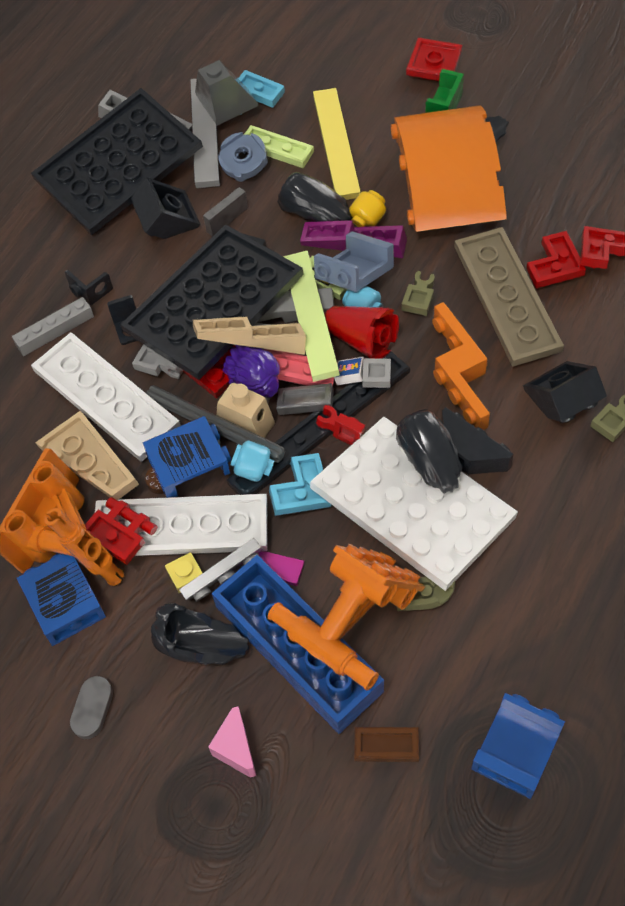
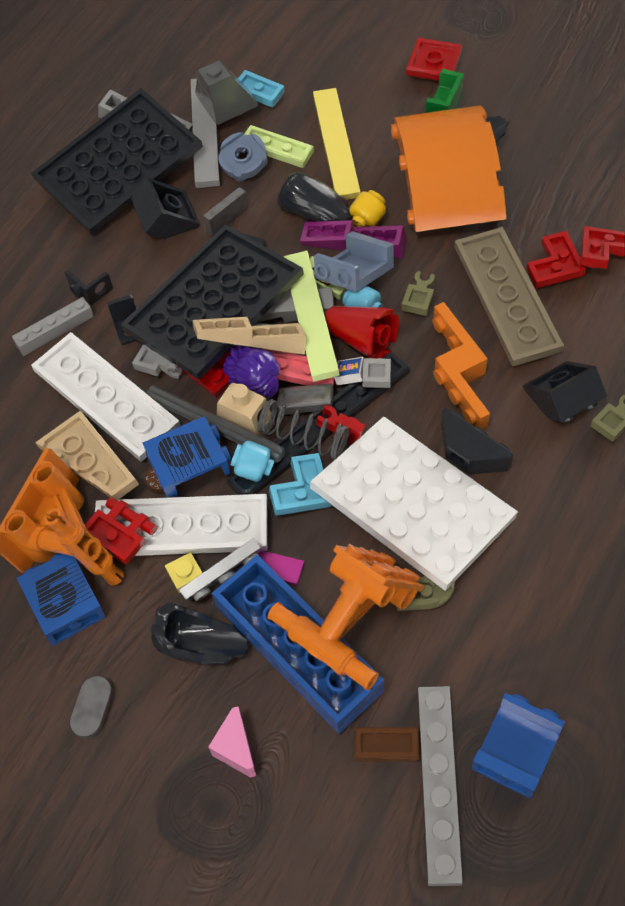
black hair [396,409,462,494] -> none
none -> dark grey piece [258,399,349,460]
none -> light grey plate [418,686,462,886]

